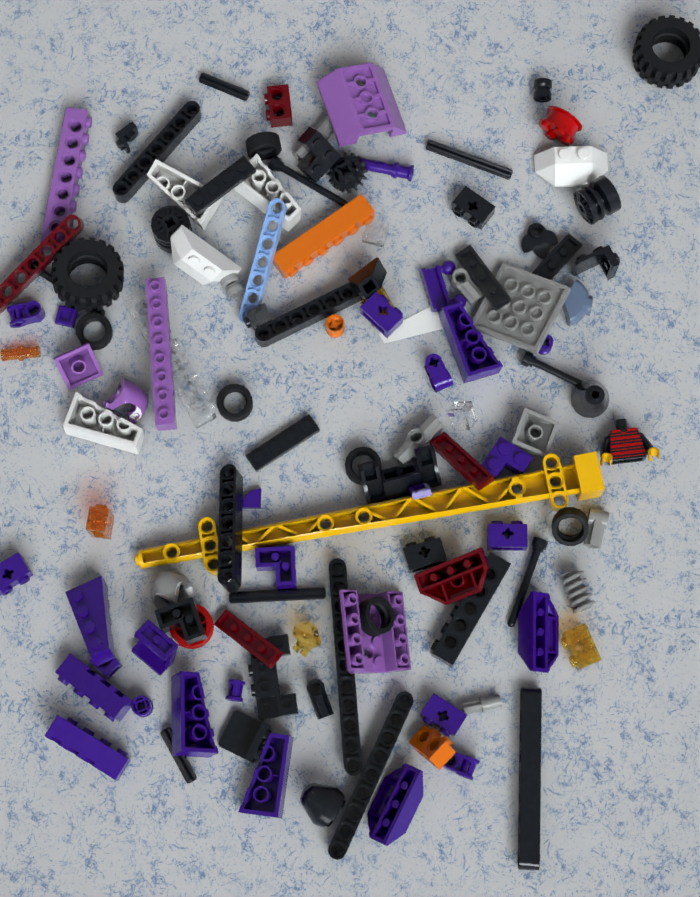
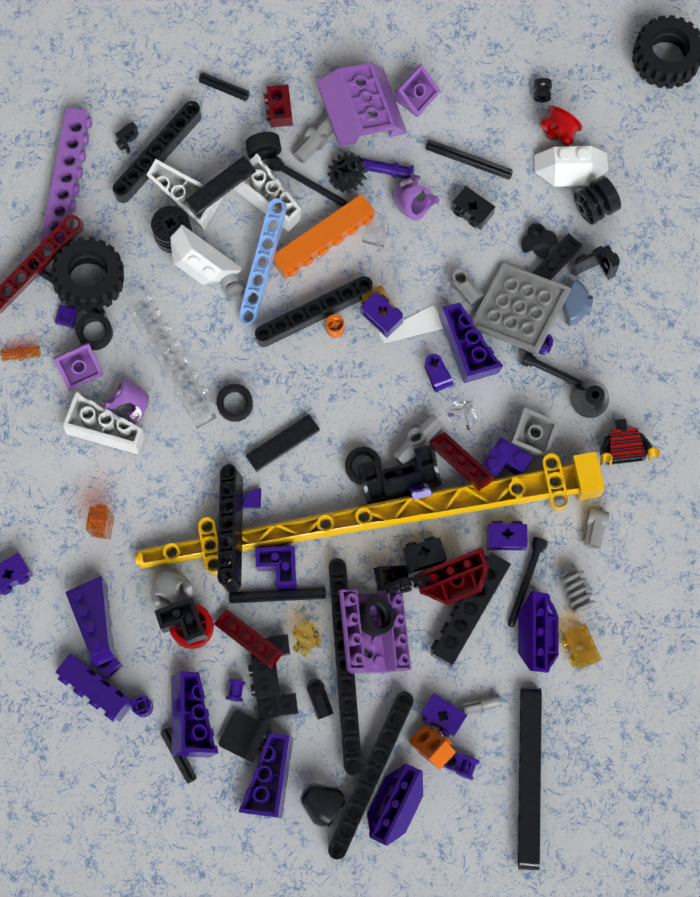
dark purple piece [7,301,45,328] -> none
dark purple wedge [44,715,131,781] -> none
dark purple panel [131,619,178,676] -> none
medium lavender brick [145,277,177,431] -> none
black bracket [243,303,273,330] -> none
black brick [297,127,341,183] -> none
black slope [348,257,387,300] -> none
dark purple gear [420,260,466,313] -> none
black plate [455,245,511,311] -> none
black tyre [552,507,589,546] -> none
none -> black bracket [373,565,431,594]
none -> medium lavender piece [392,175,440,221]
none -> medium lavender slope [396,64,441,117]

